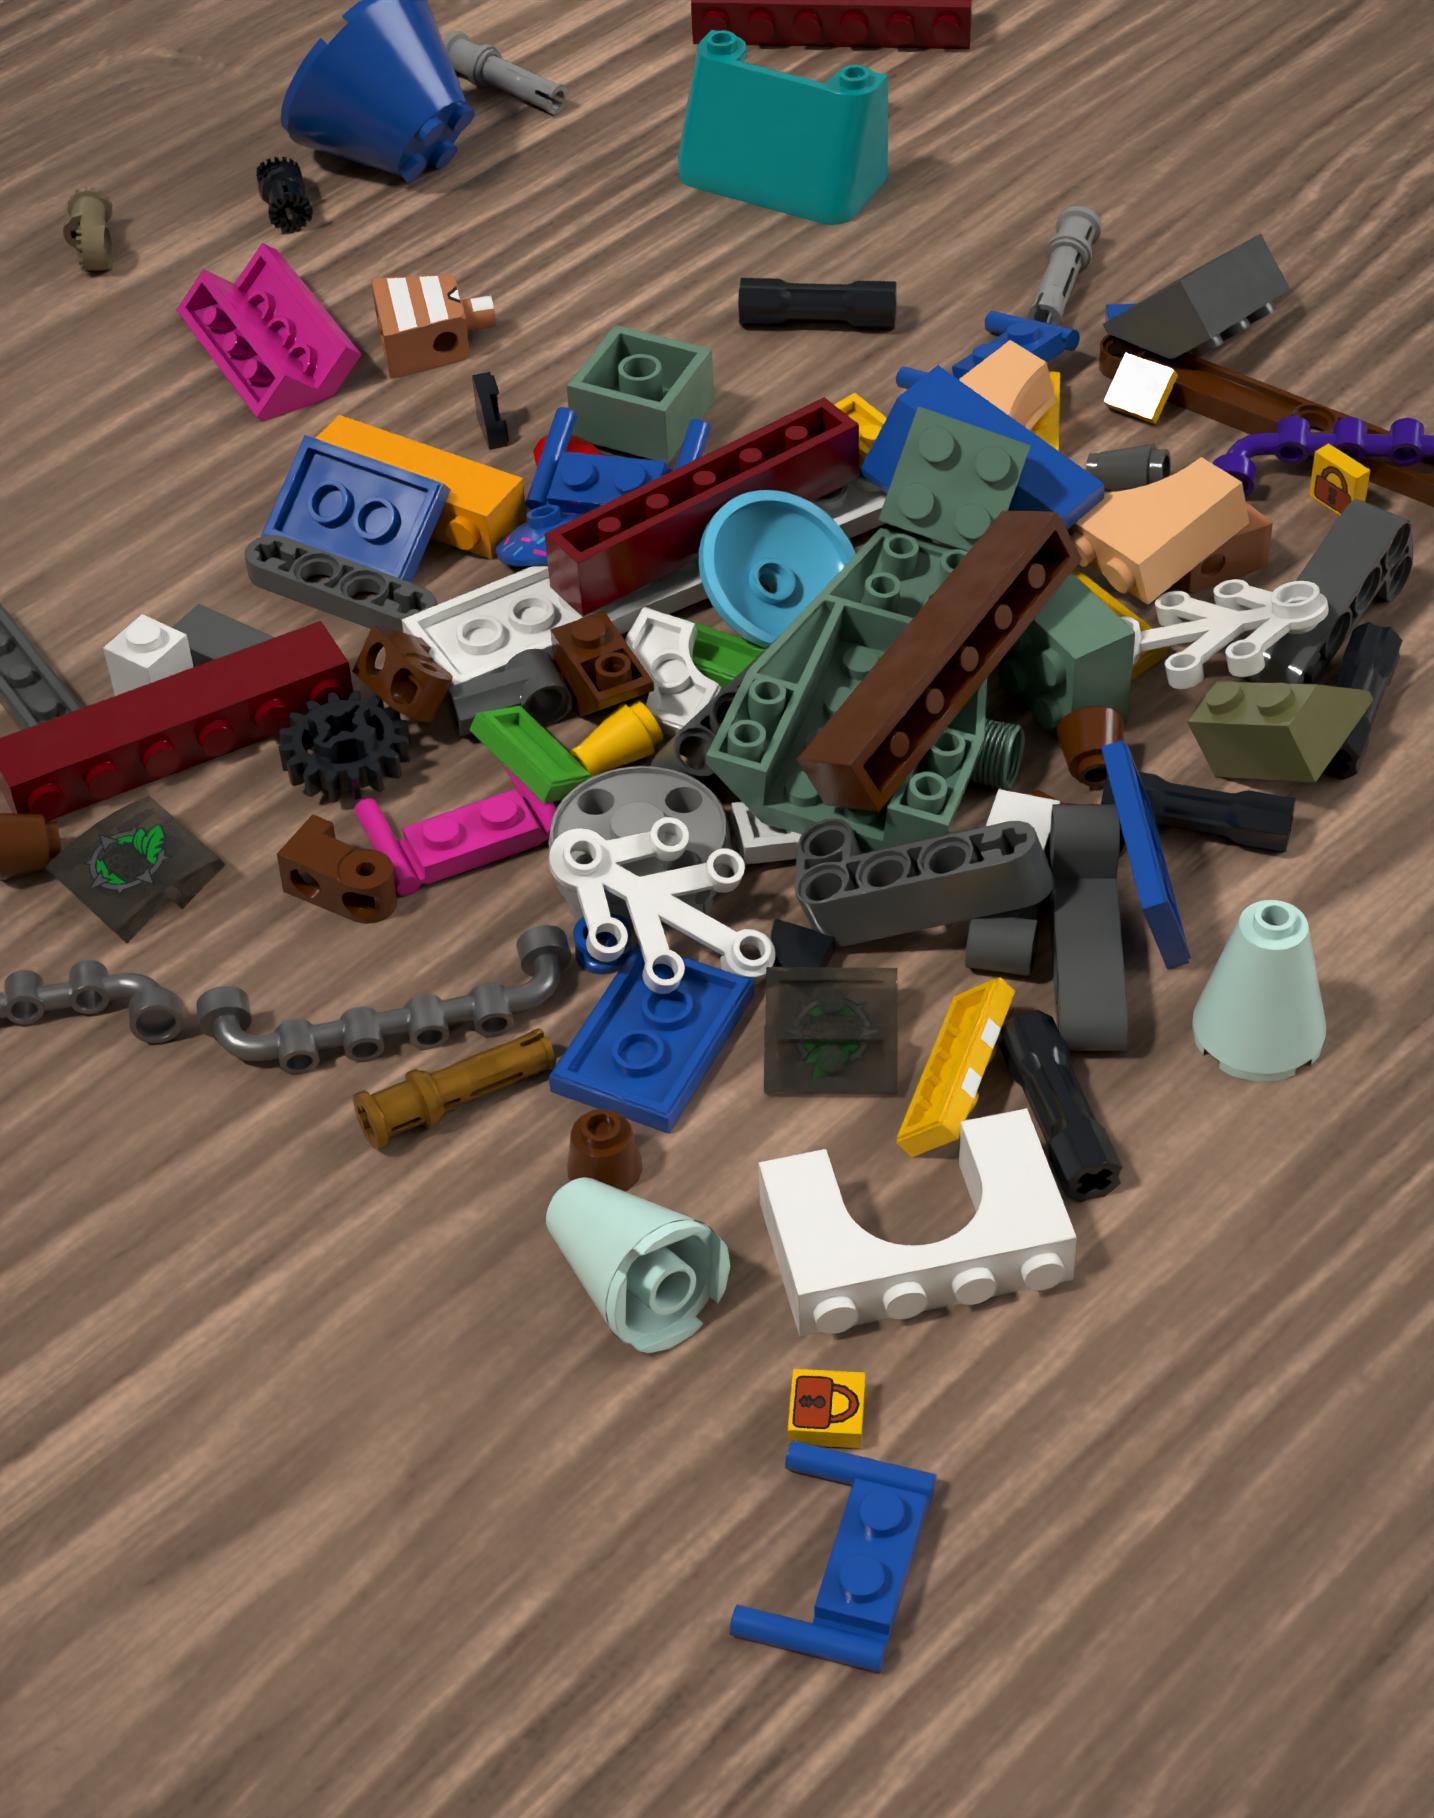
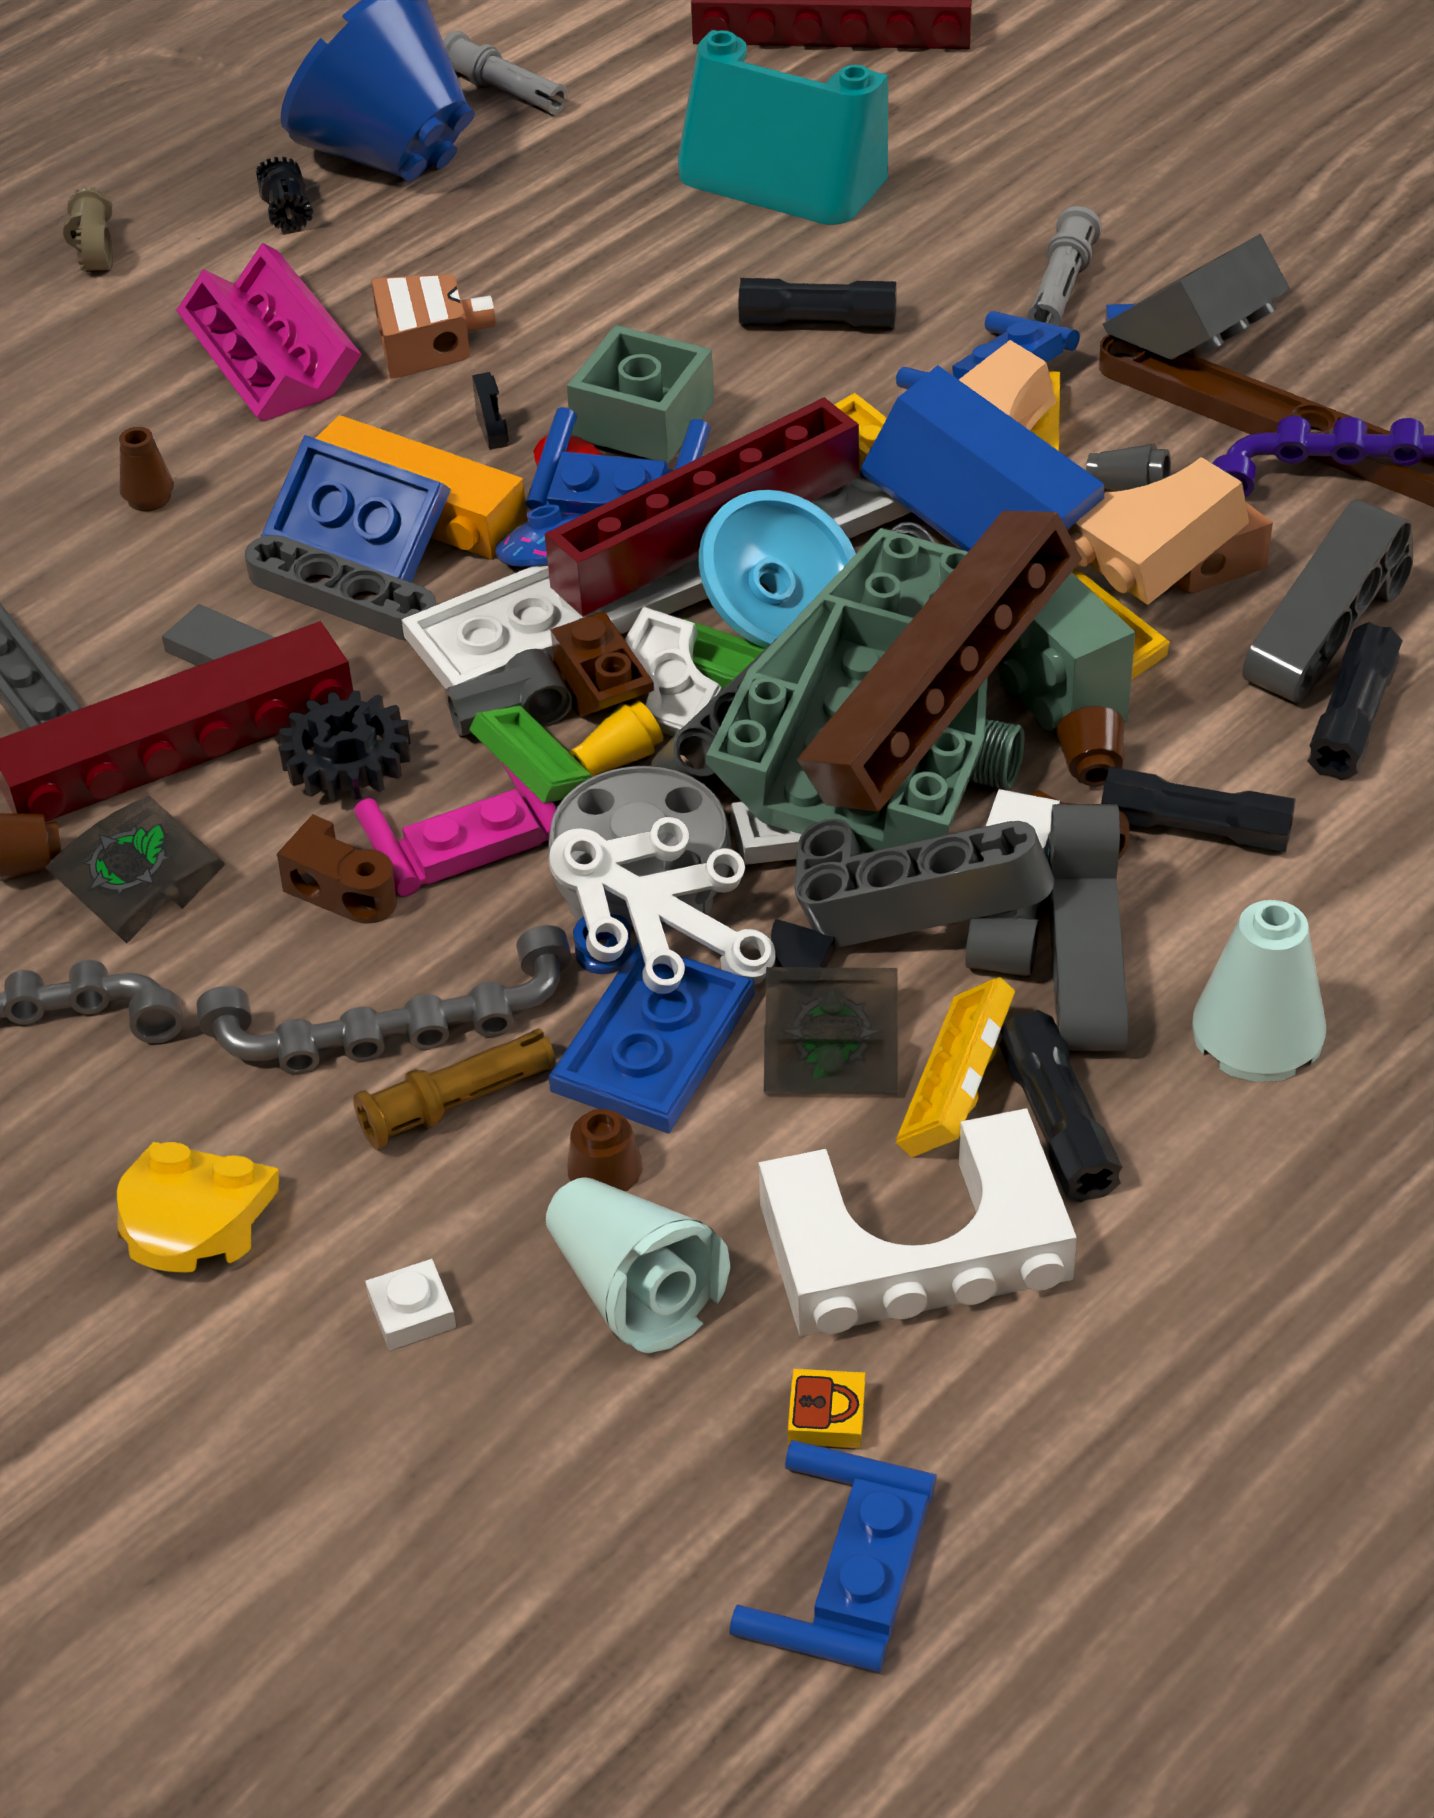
white brick [103,614,194,696] -> none
reddish brown leg [352,625,453,722] -> none
sand green brick [878,406,1031,552] -> none
blue tile [1101,740,1191,969] -> none
tile [1104,353,1178,425] -> none
white plant [1120,579,1329,689] -> none
olive slope [1187,681,1374,783] -> none
yellow tile [1309,443,1370,516] -> none
none -> yellow slope [117,1142,279,1273]
none -> reddish brown cone [119,427,174,511]
none -> white plate [365,1259,456,1351]

